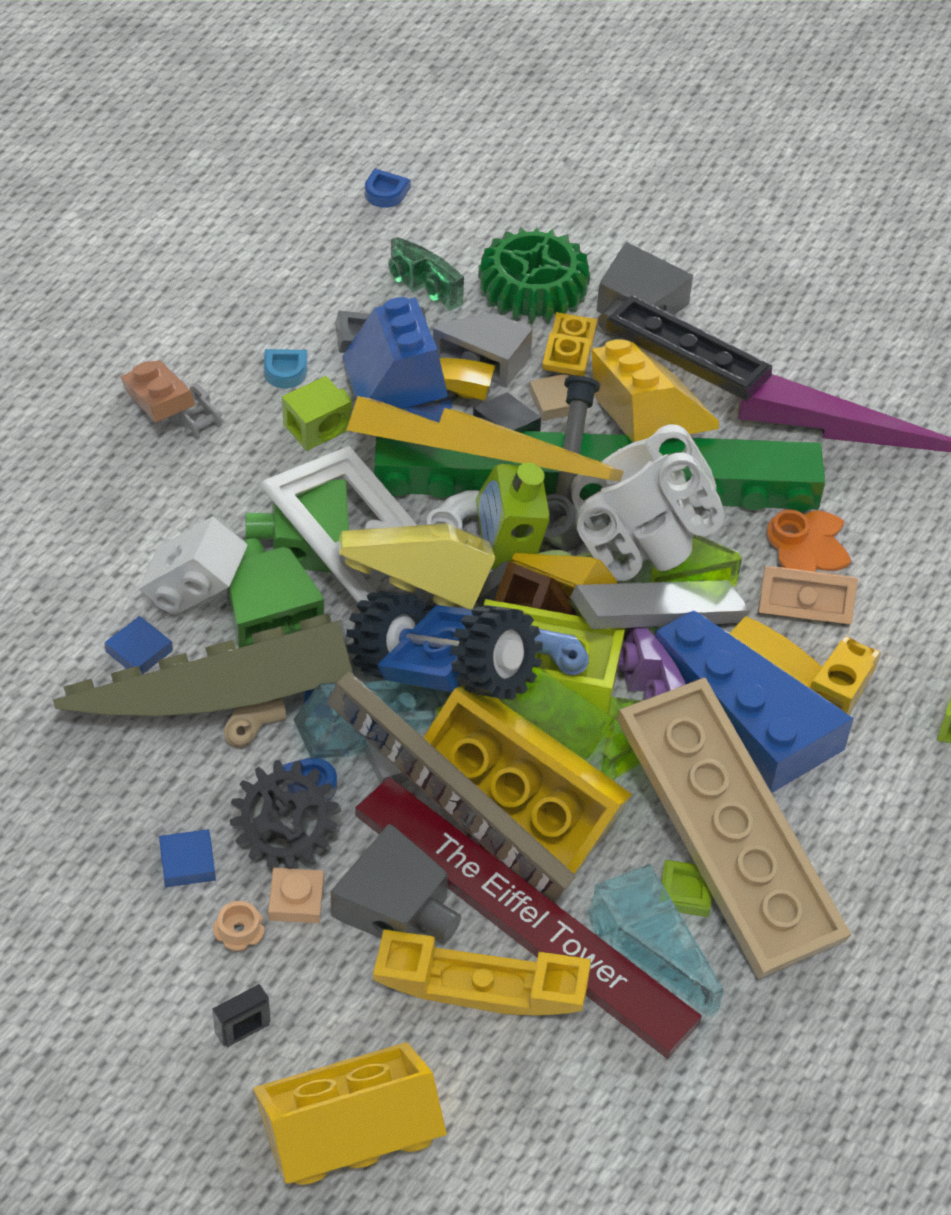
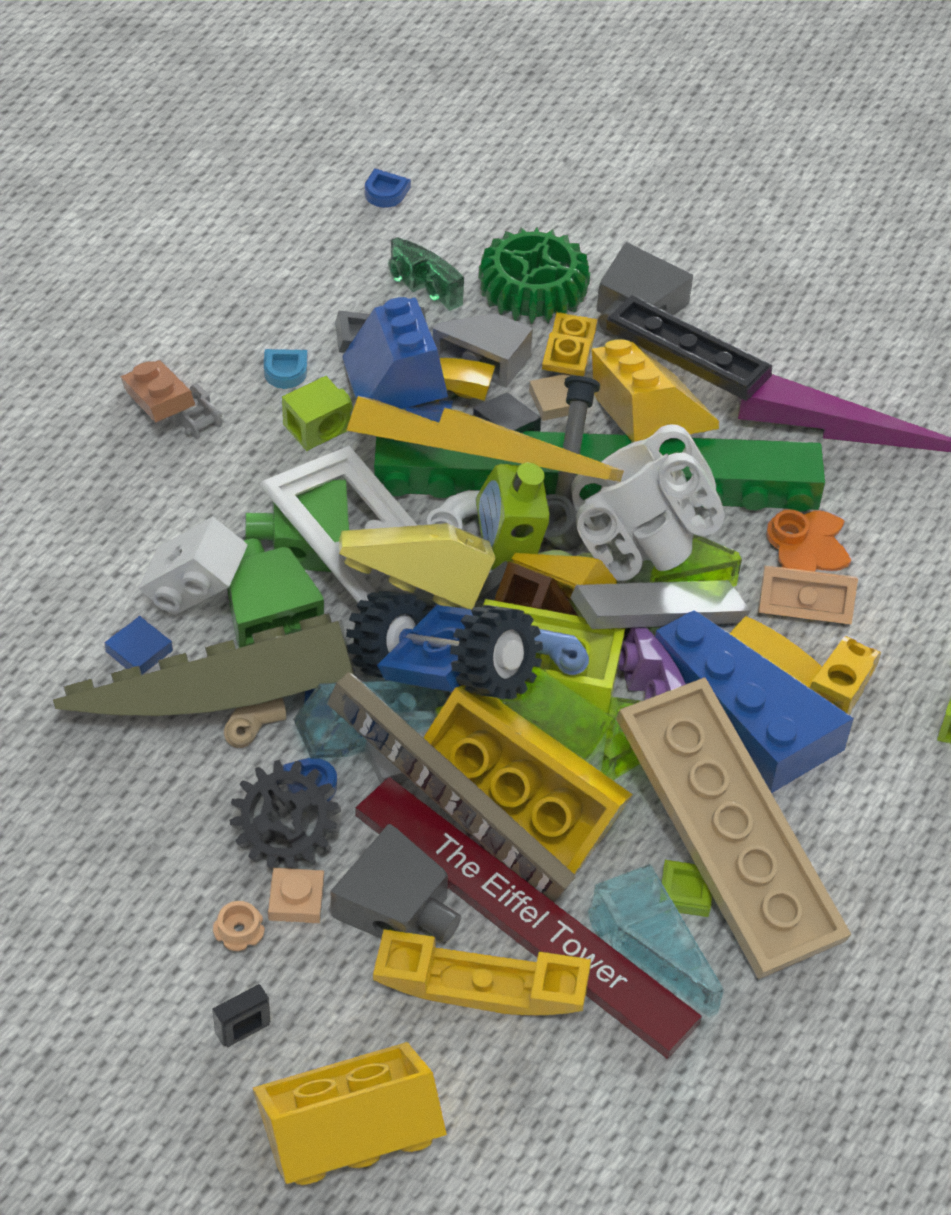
blue tile [159,829,216,888] -> none

